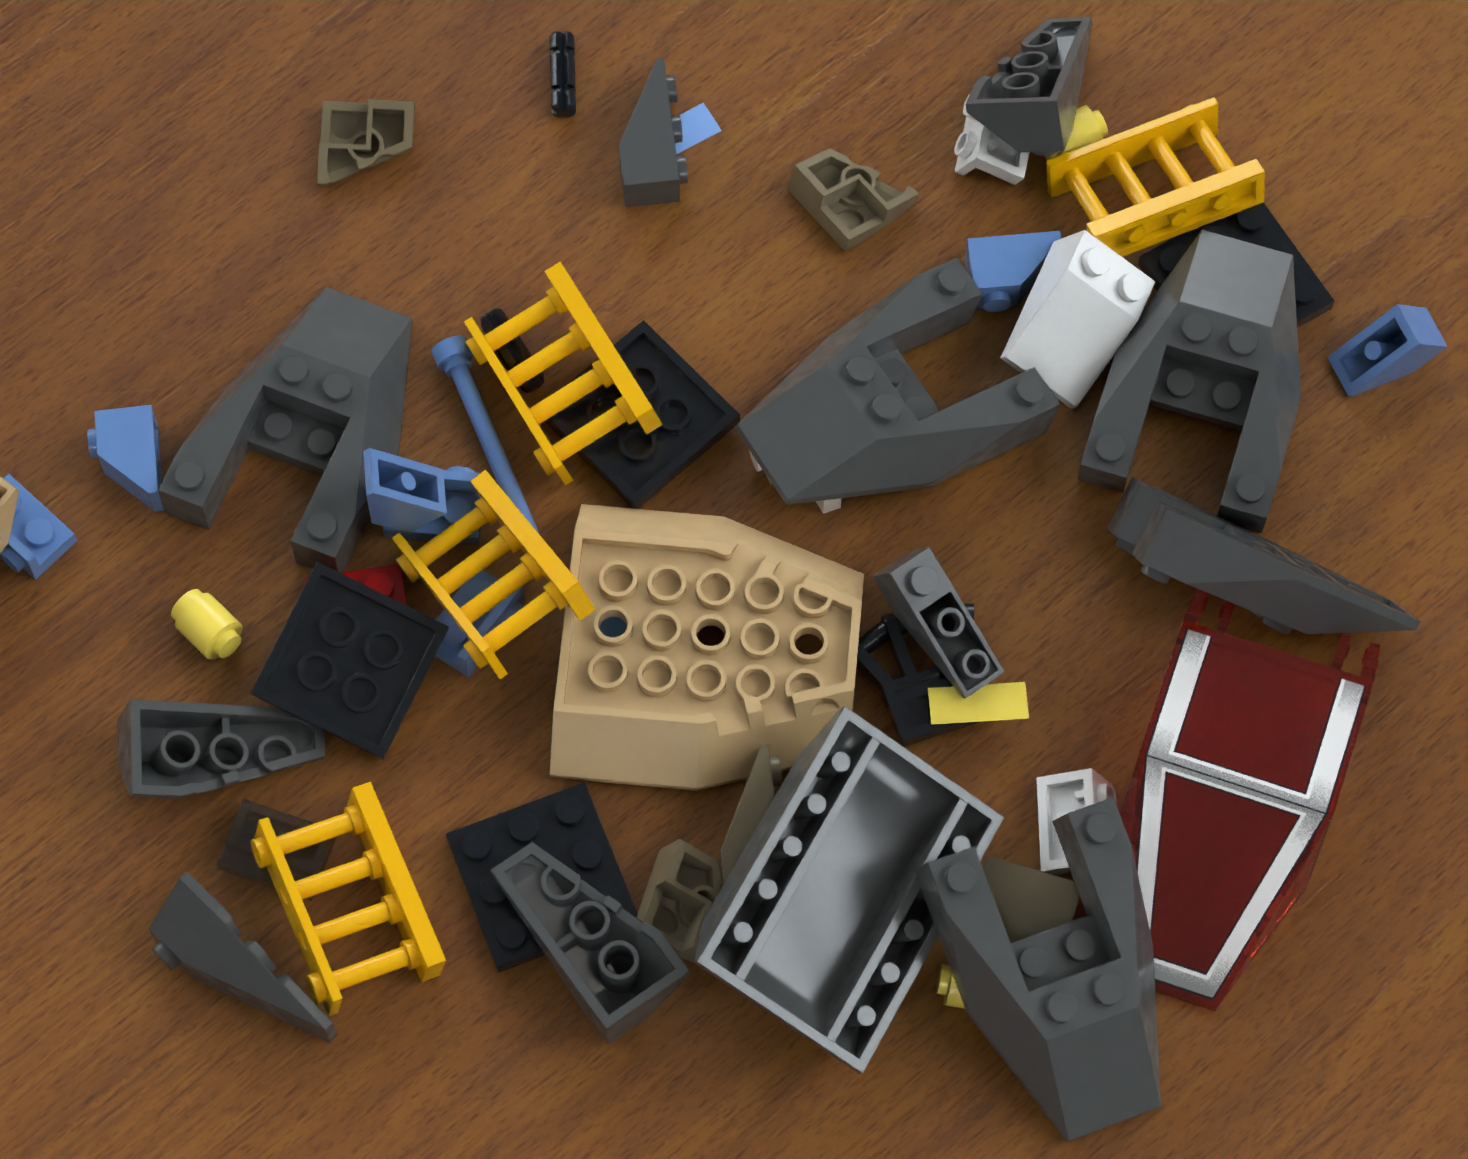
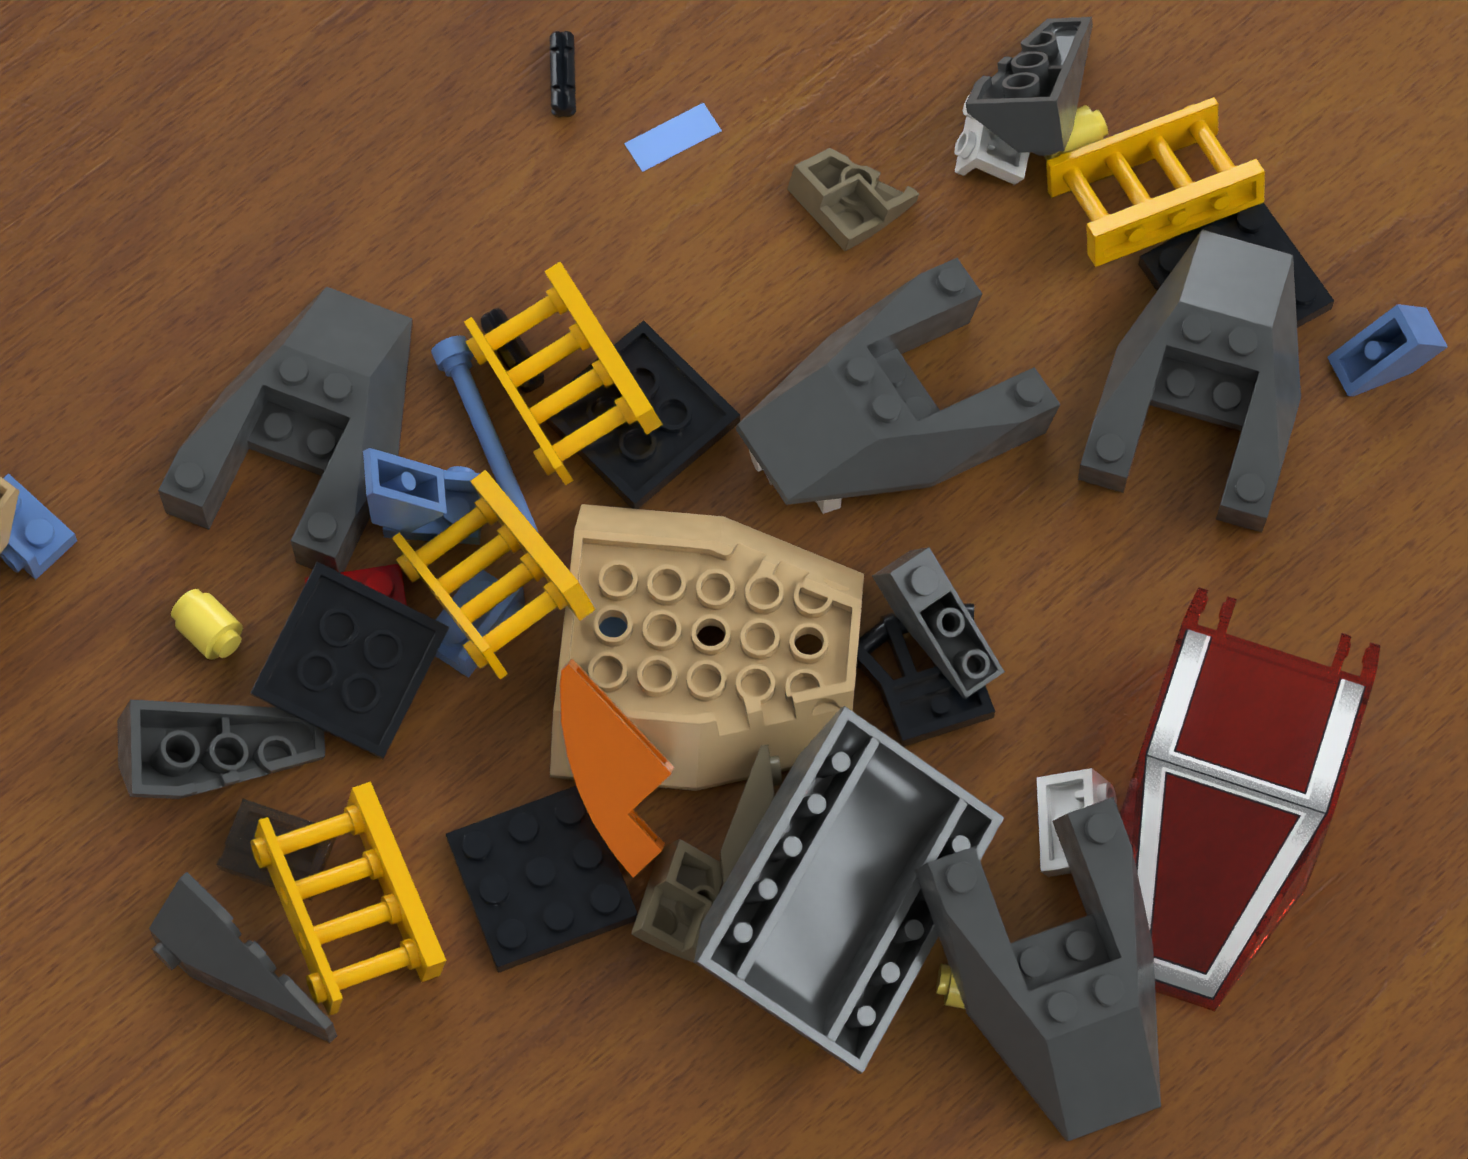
medium blue slope [87,405,165,512] -> none
dark tan slope [317,99,415,186] -> none
dark grey wedge [491,842,690,1045] -> none
dark grey slope [619,58,688,207] -> none
light yellow sticker [928,682,1029,725] -> none
medium blue slope [964,231,1061,312] -> none
dark tan slope [983,855,1080,943] -> none
white slope [1000,230,1155,409] -> none
dark grey wedge [1107,477,1421,635] -> none
none -> orange slope [560,659,674,878]

